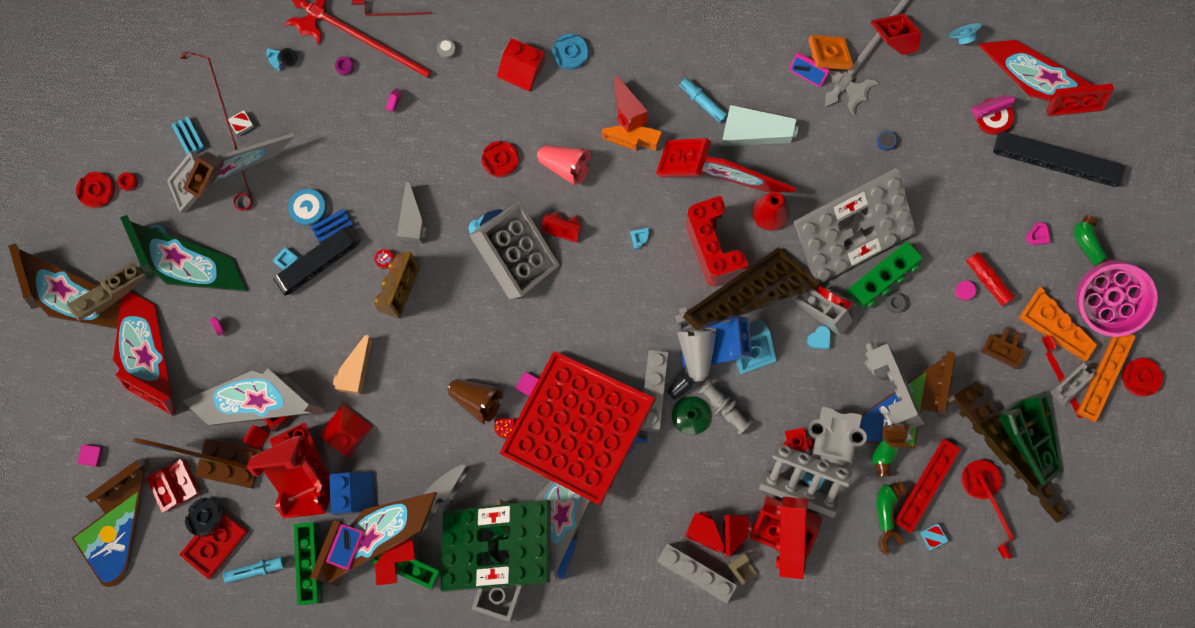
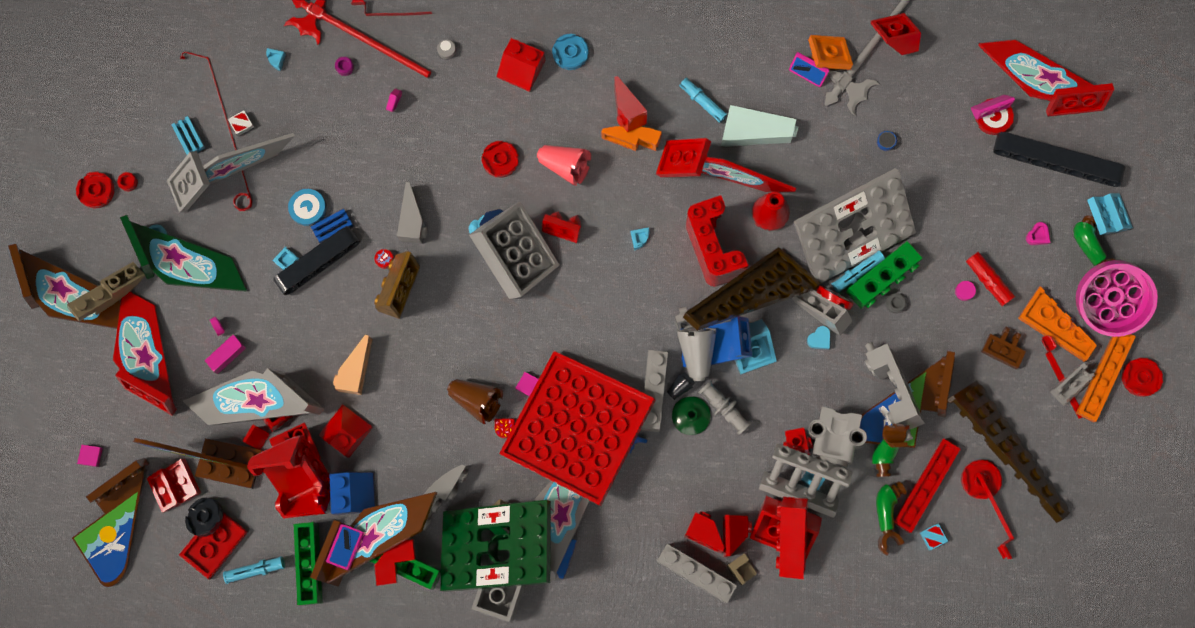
reddish brown slope [183,152,224,199] -> none
black tile [277,48,297,67] -> none
medium azure piece [949,23,982,44] -> none
dark green wedge [999,391,1063,485] -> none
none -> dark pink slope [204,334,246,374]
none -> medium azure pin [831,250,885,293]
none -> medium azure slope [1087,193,1133,235]

